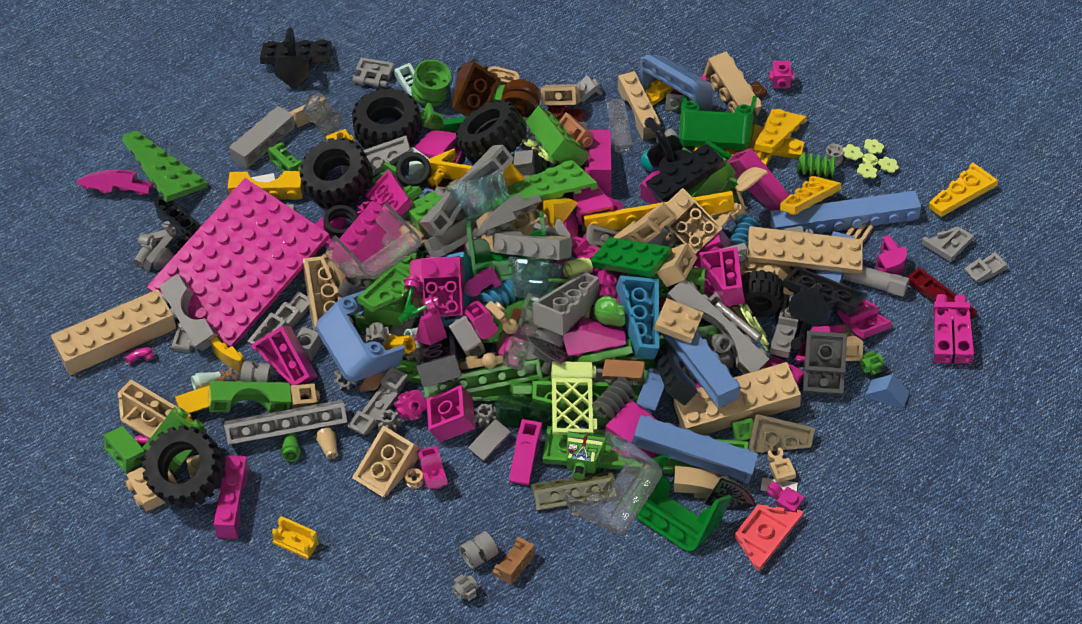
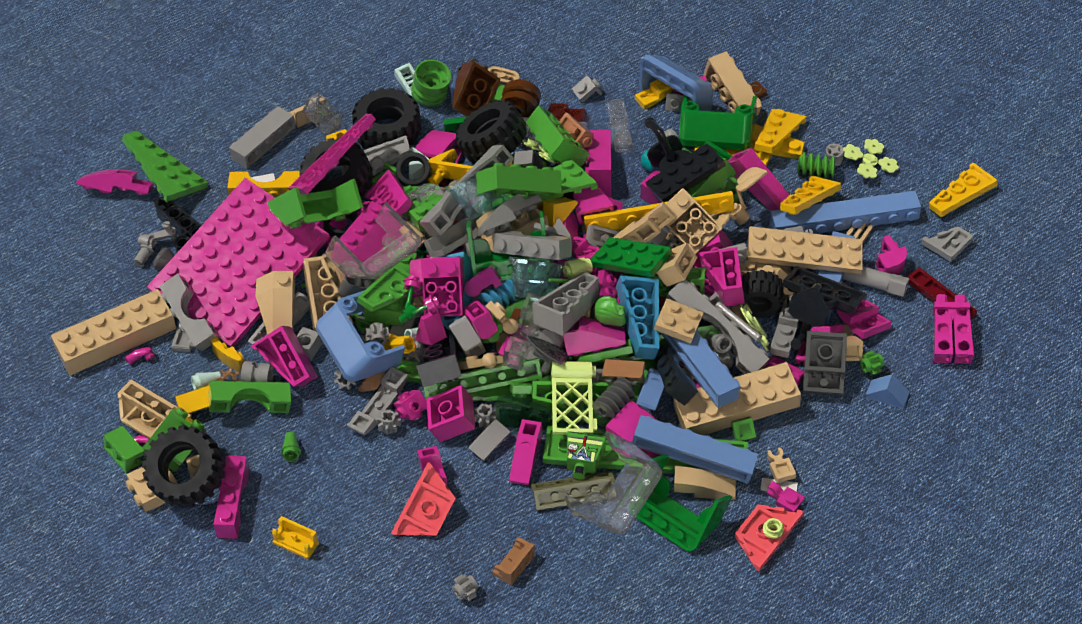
light grey tile [143,234,173,272] -> none
light grey brick [224,399,347,445] -> none
black plate [260,28,332,89] -> none
bright green hinge [268,142,303,172] -> none
tan brick [290,384,320,409] -> none
tan cone [316,428,338,459] -> none
light grey plate [352,57,394,89] -> none
tan slope [352,426,422,498] -> none
tan bush [405,468,424,489] -> none
bright green bracket [420,103,444,131] -> none
light grey wheel [459,531,498,569] -> none
tan brick [541,84,581,105] -> none
tan arch [618,71,660,141] -> none
shield [704,475,756,510] -> none
dark azure piece [730,214,760,250] -> none
dark tan wing [748,414,815,453] -> none
dark pink brick [769,61,794,88] -> none
light grey slope [964,252,1007,283] -> none
none -> tan wedge [256,271,295,335]
none -> bright green windscreen [267,179,363,229]
none -> dark pink wing [288,114,376,195]
none -> coral wing [391,462,456,535]
none -> clear slope [408,183,440,203]
none -> bright green wedge [476,163,562,196]
none -> yellowish green plate [763,518,784,539]

